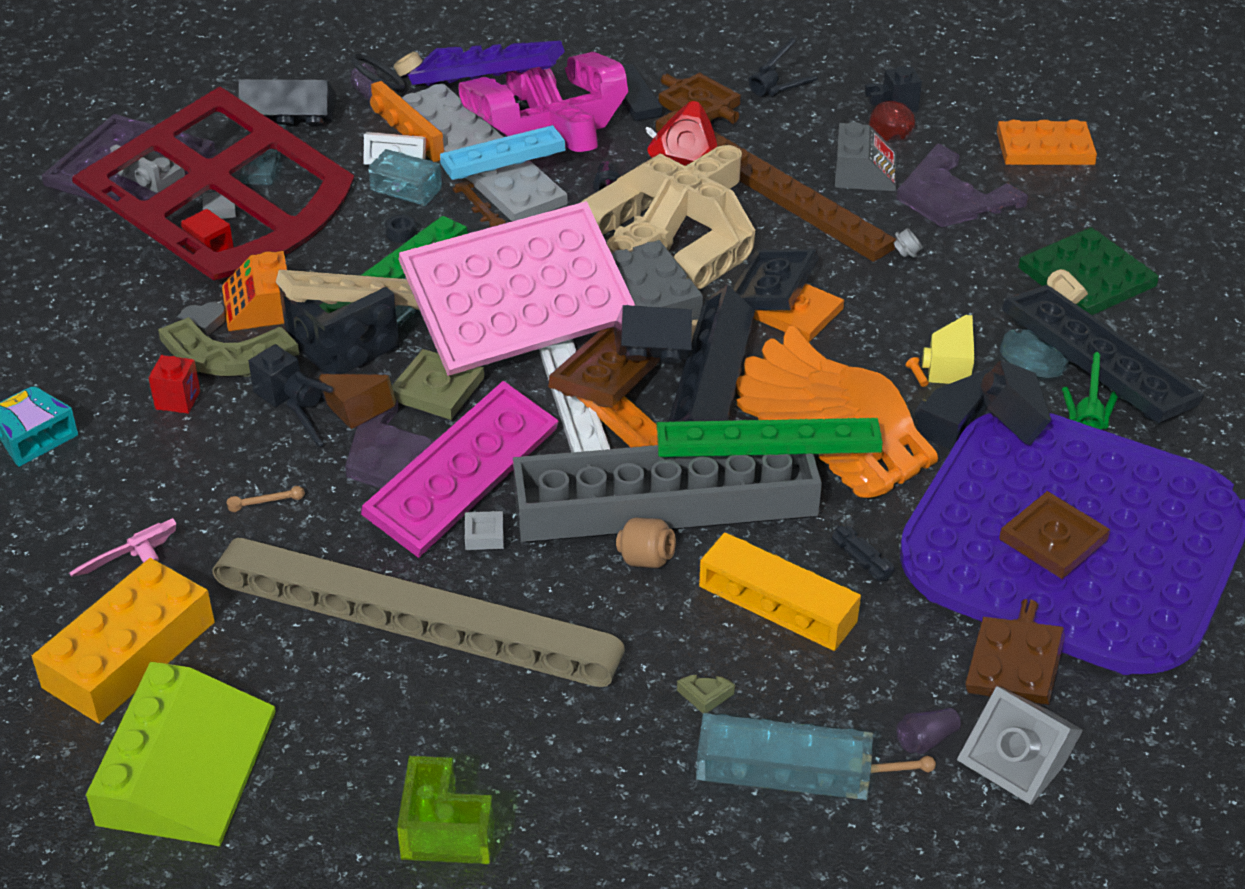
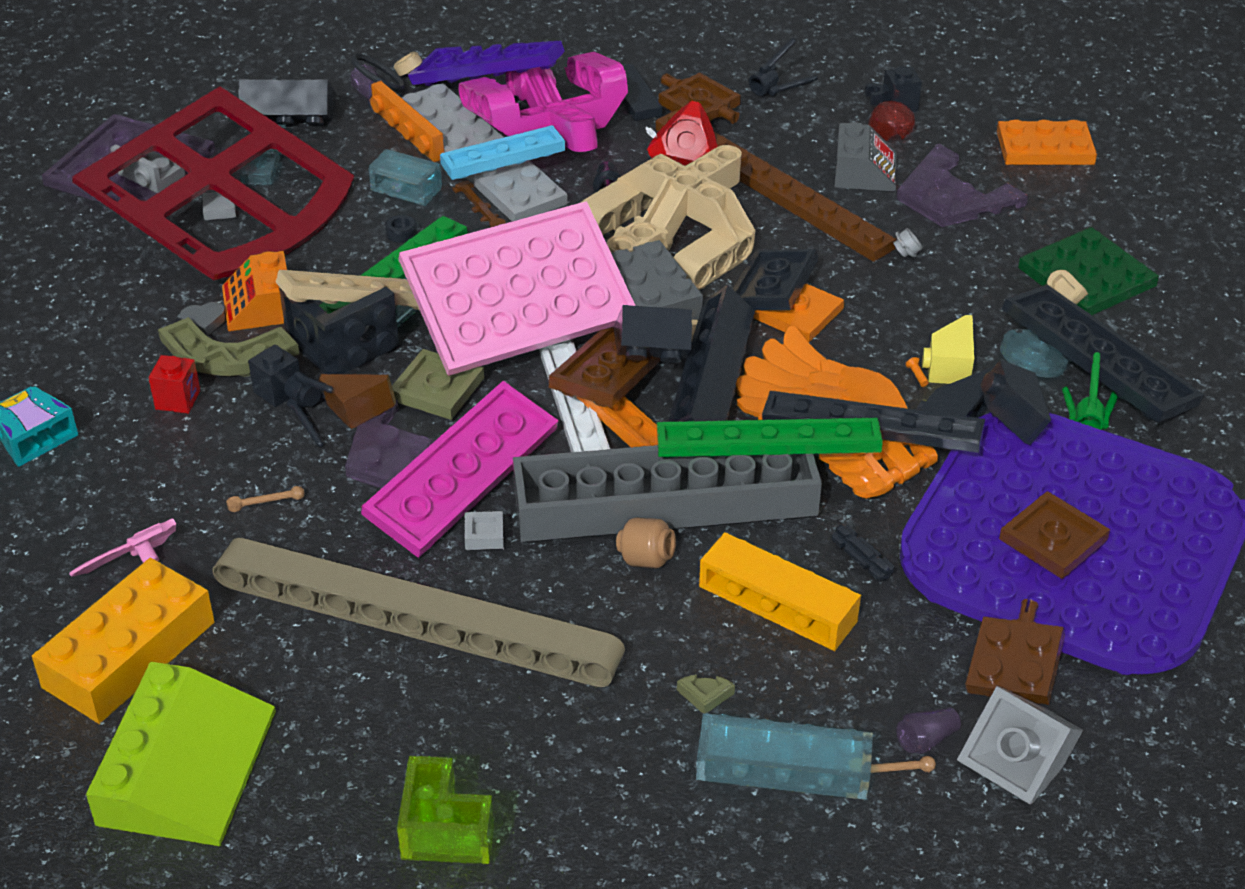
red brick [181,209,234,253] -> none
white plate [364,132,426,169] -> none
none -> black tile [762,391,985,453]

